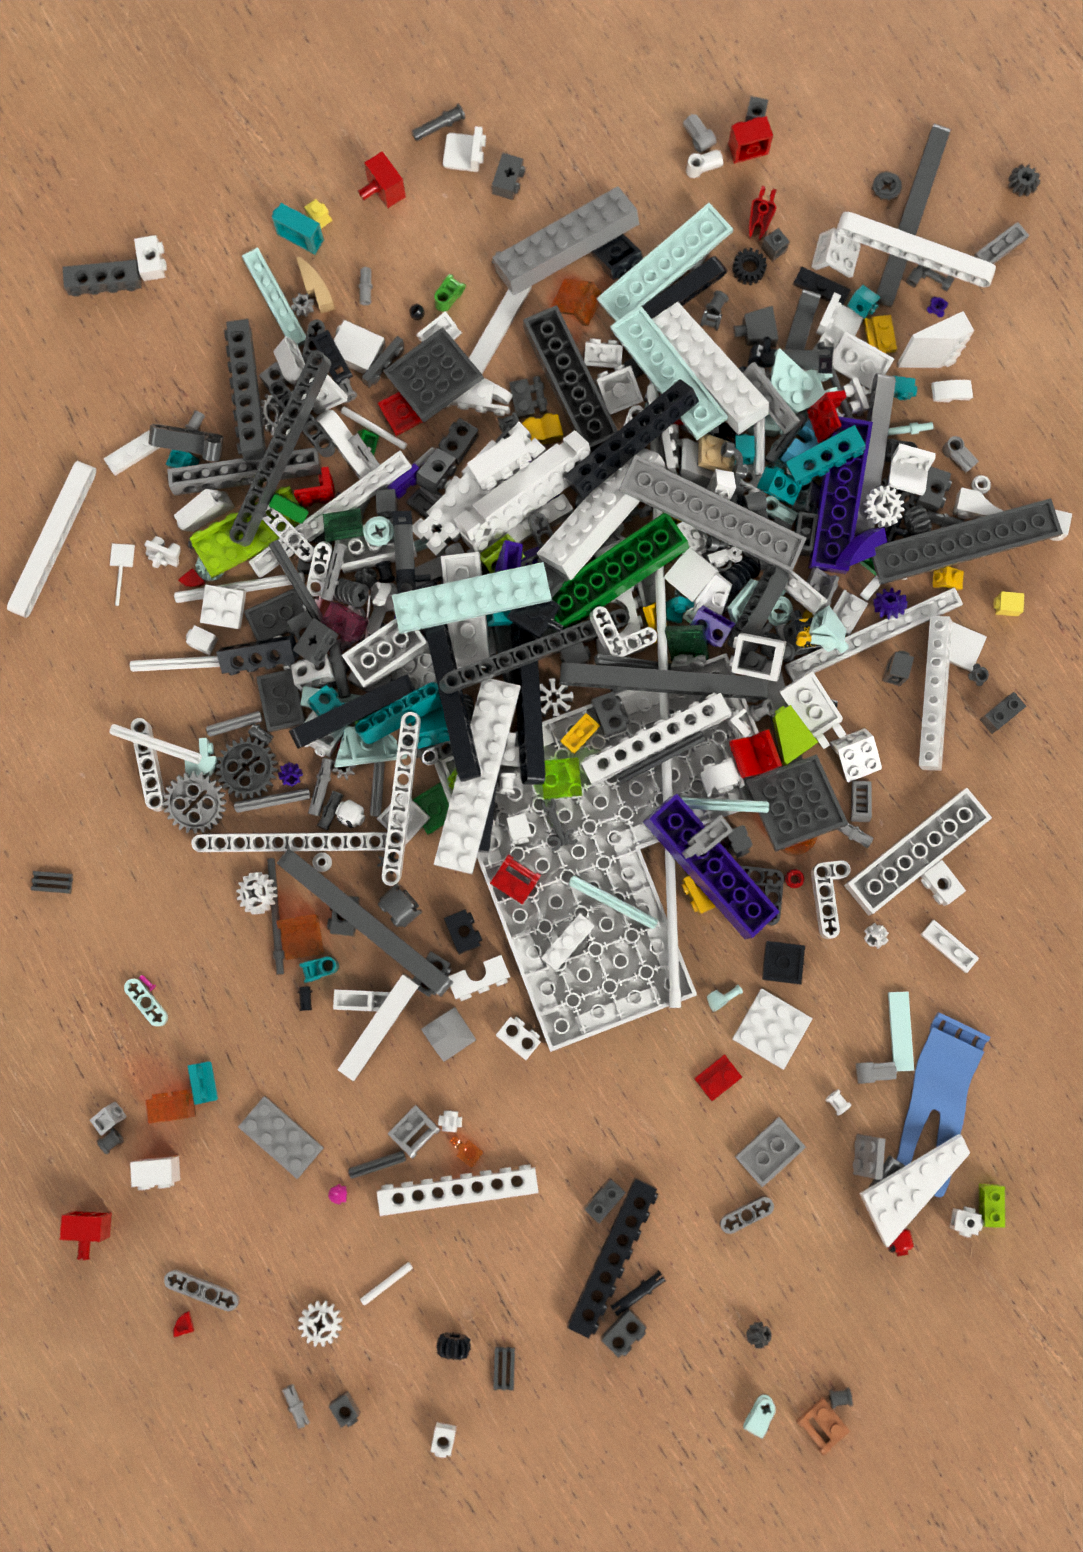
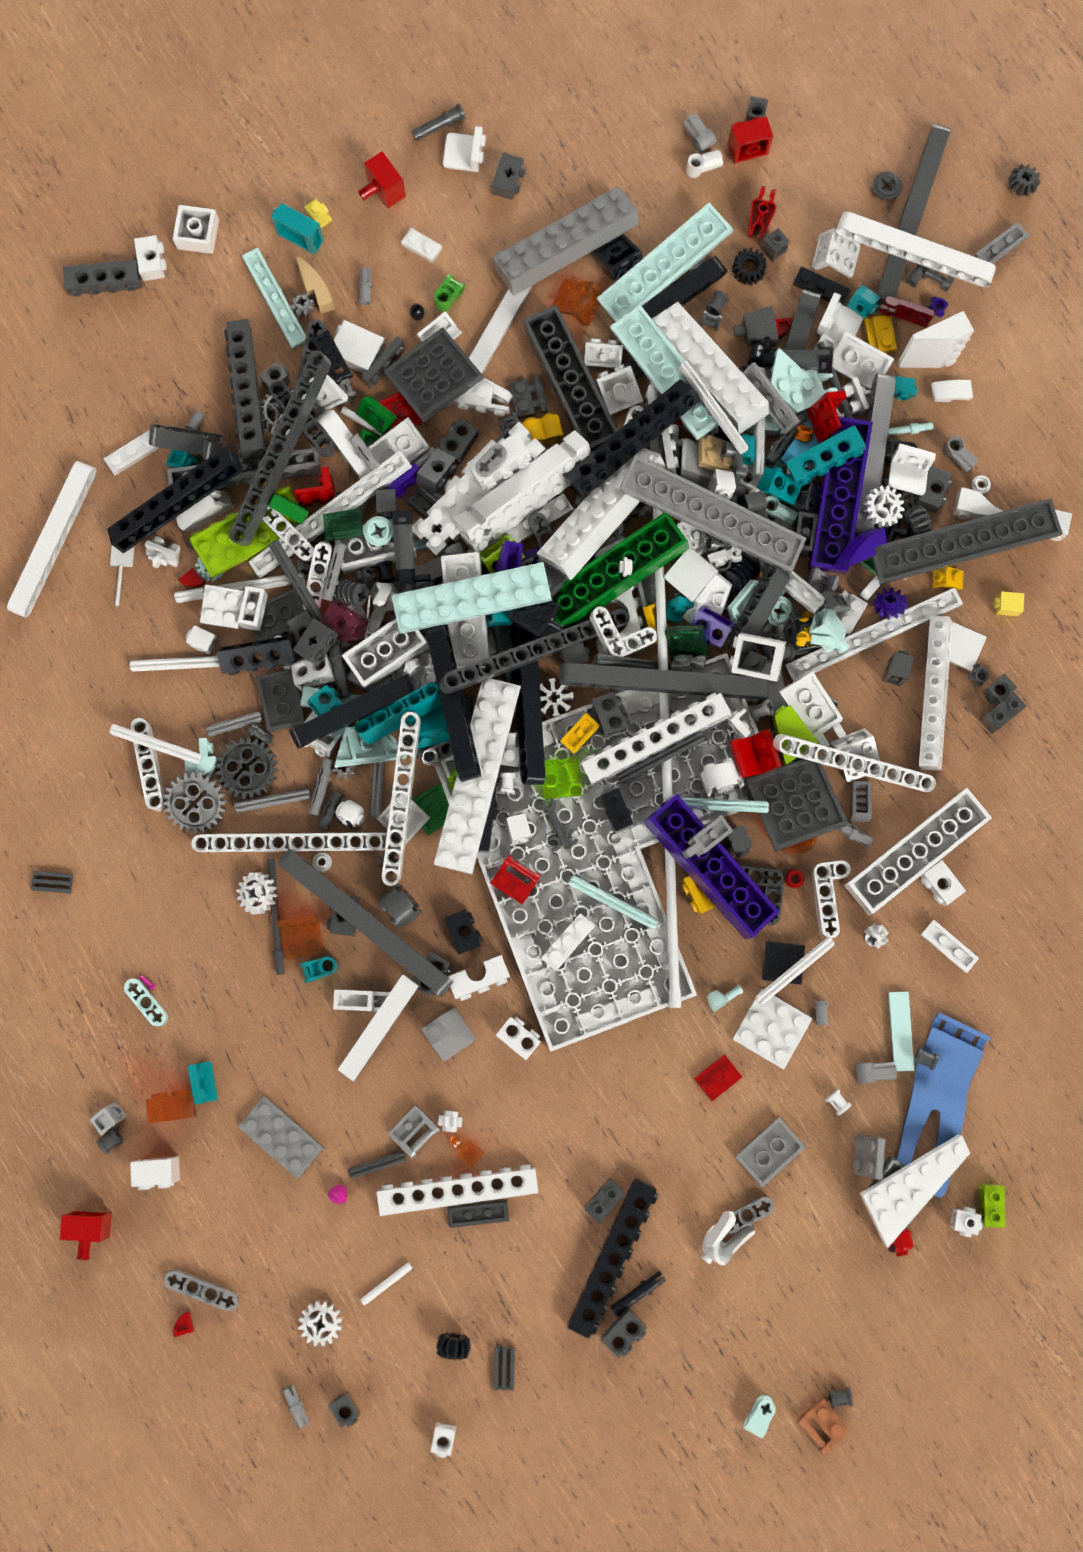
white beam [274,337,305,385] -> none
dark purple gear [278,762,303,787] -> none
black pin [297,986,313,1011] -> none
dark grey gear [746,1322,772,1349] -> none
dark grey pin [926,510,964,528] -> none
none -> black brick [107,446,243,554]
none -> white brick [173,205,219,254]
none -> white brick [238,586,268,631]
none -> green slope [356,396,397,435]
none -> white tile [369,418,430,465]
none -> white plate [401,228,442,263]
none -> white plate [404,658,422,676]
none -> dark grey tile [448,1200,509,1228]
none -> light grey beam [475,444,507,477]
none -> black brick [600,788,634,834]
none -> white plate [619,557,632,577]
none -> white axle [679,362,748,454]
none -> white piece [700,1211,755,1265]
none -> white axle [755,937,835,1005]
none -> white beam [773,734,936,792]
none -> red tile [775,317,792,339]
none -> orange bush [795,425,814,442]
none -> light grey pin [813,1000,829,1025]
none -> dark grey plate [822,589,851,614]
none -> dark red hinge [879,296,935,328]
none -> dark grey bush [914,1047,939,1070]
none -> dark grey brick [983,674,1017,706]

